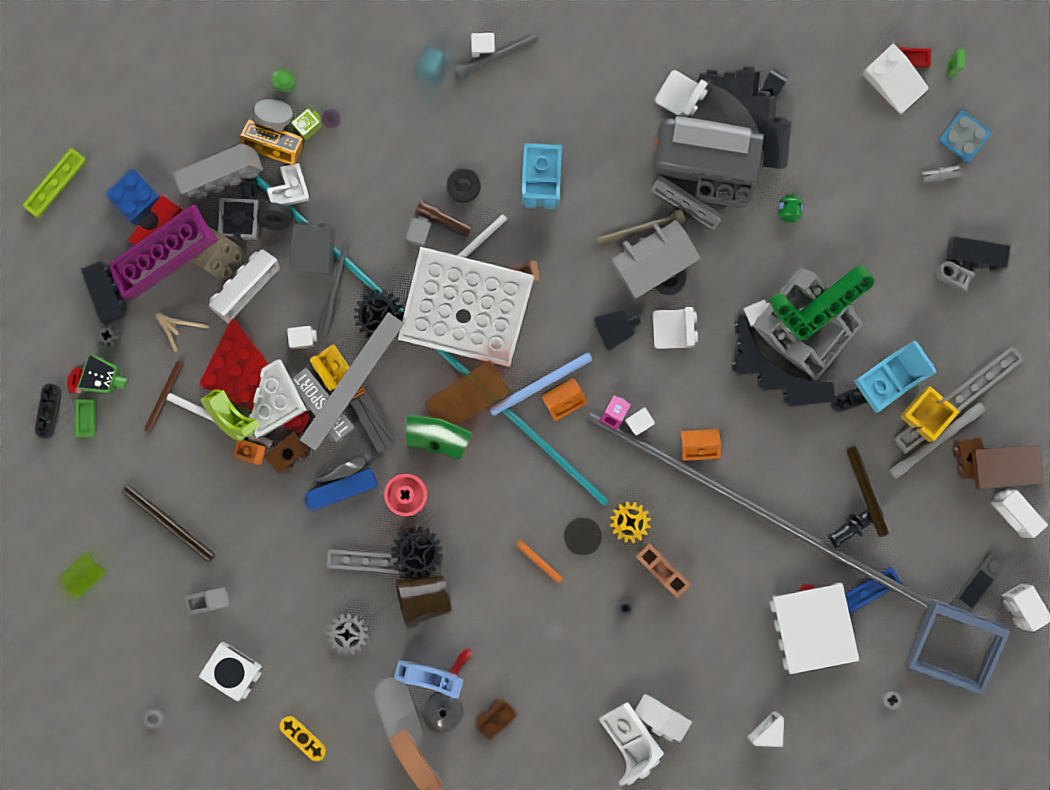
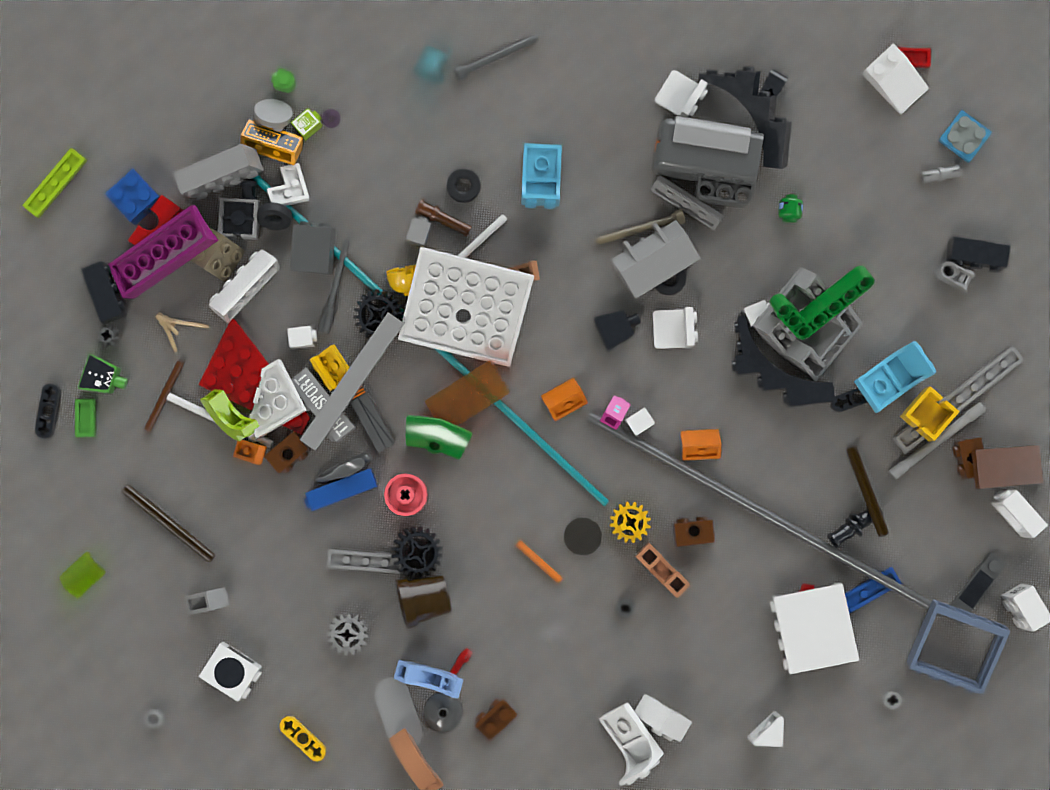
red piece [67,367,84,394] -> none
white panel [471,33,495,57] -> none
light blue piece [488,352,592,416] -> none
bright green tile [947,48,965,78] -> none
none -> yellow cylinder [386,265,416,296]
none -> reddish brown brick [672,516,715,547]

